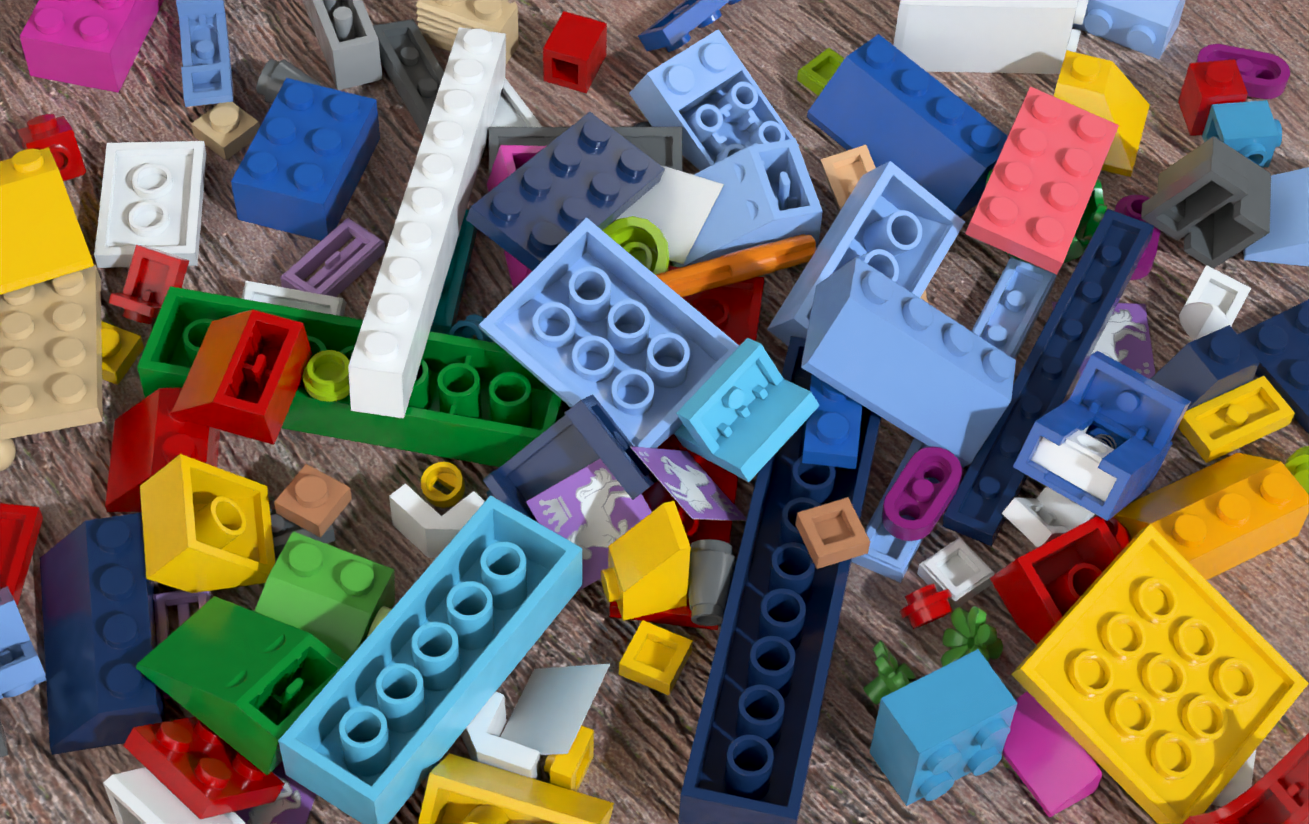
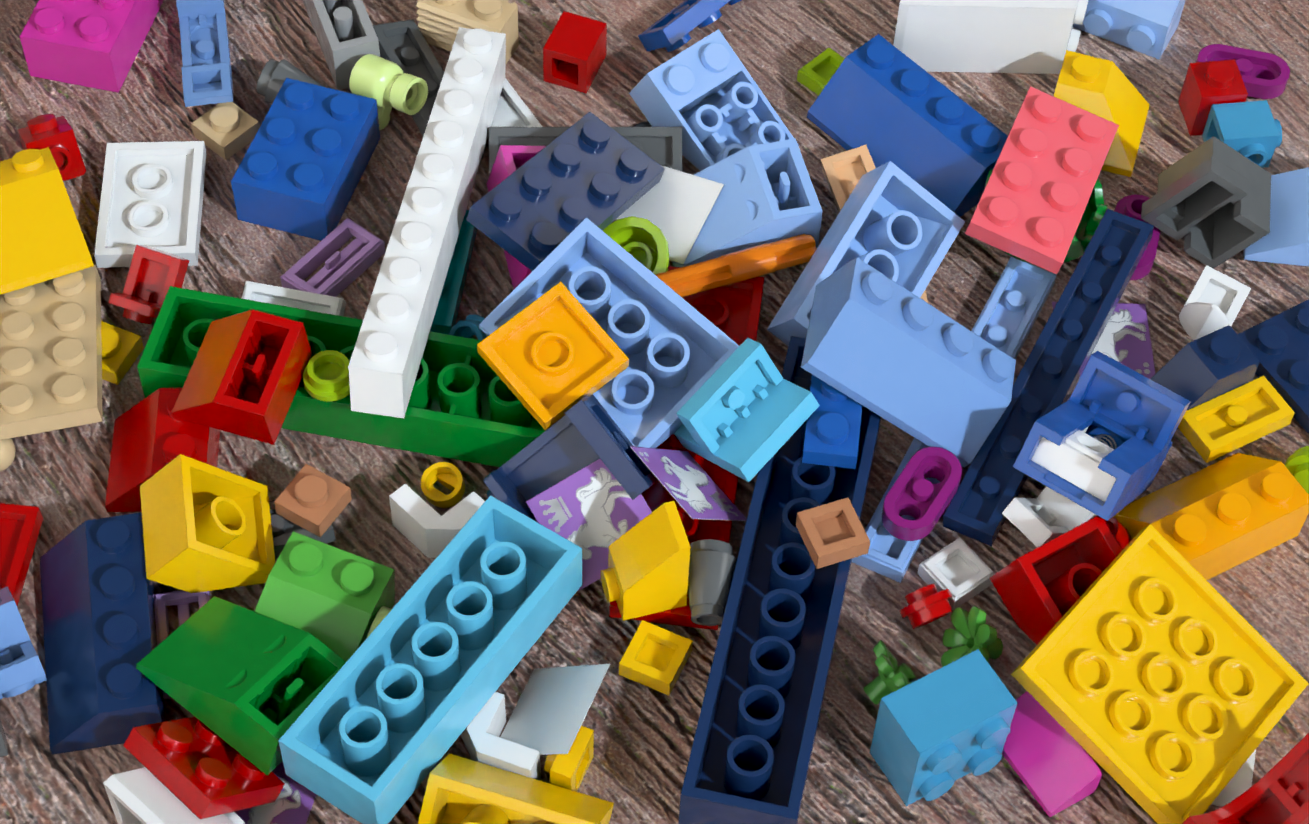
none -> yellowish green piece [349,54,428,130]
none -> light orange plate [477,282,629,431]

